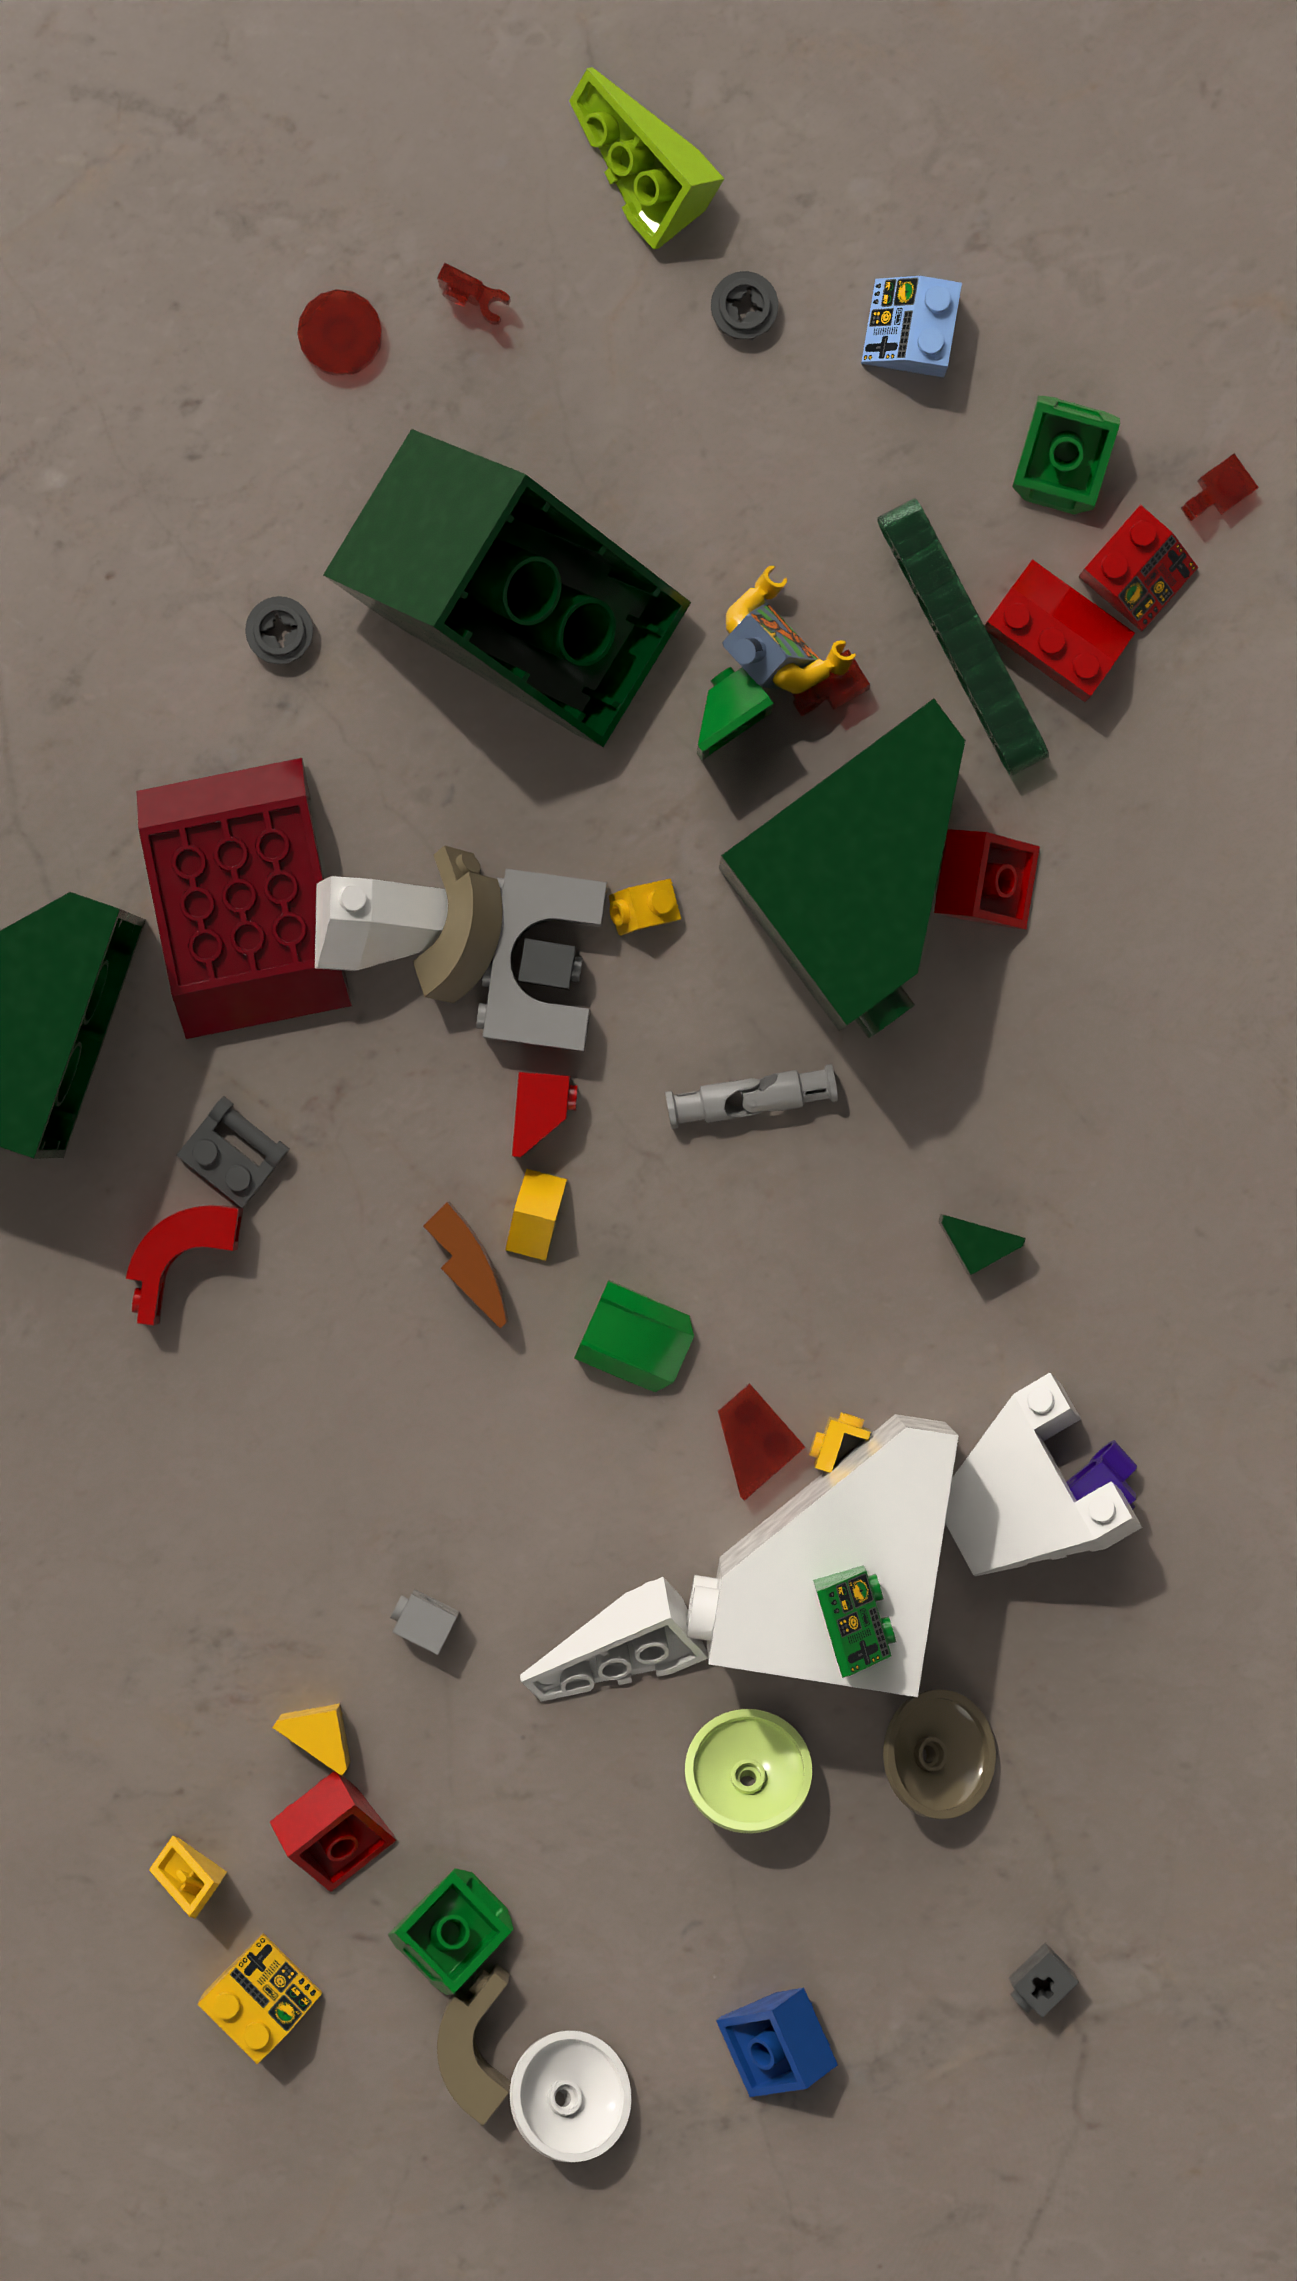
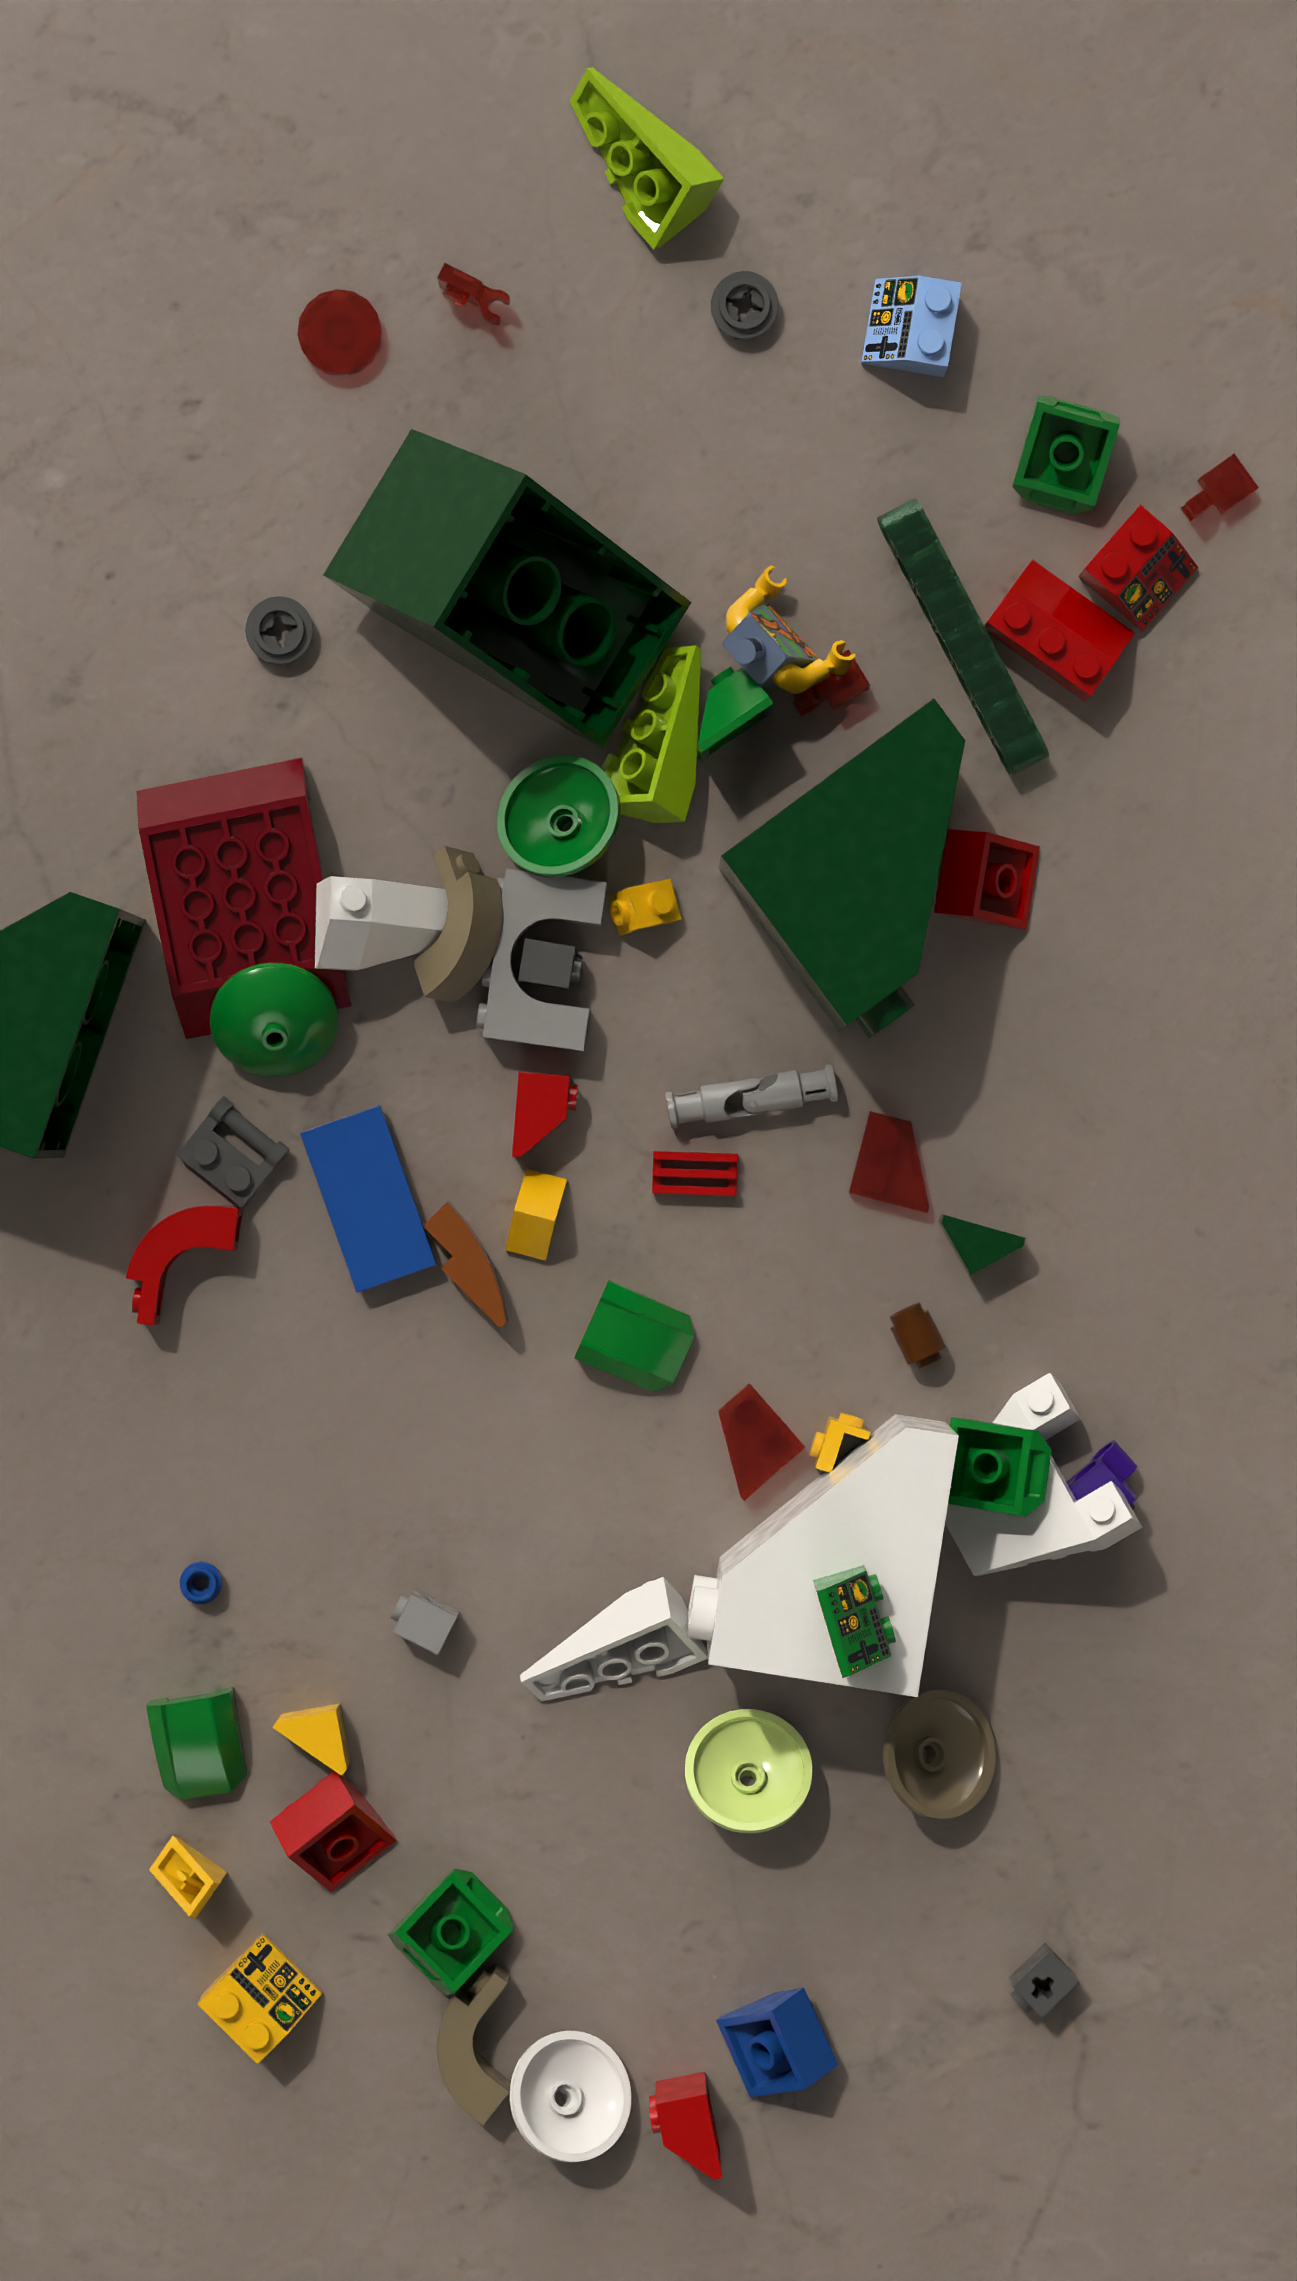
none -> green slope [146,1687,247,1800]
none -> blue plate [180,1561,222,1604]
none -> green dish [210,963,338,1077]
none -> blue tile [300,1105,437,1293]
none -> green dish [497,755,621,877]
none -> lime wedge [601,645,701,823]
none -> red slope [649,2072,722,2180]
none -> red tile [652,1151,738,1196]
none -> clear red wing [848,1111,929,1213]
none -> reddish brown brick [890,1302,946,1369]
none -> green slope [948,1417,1052,1517]

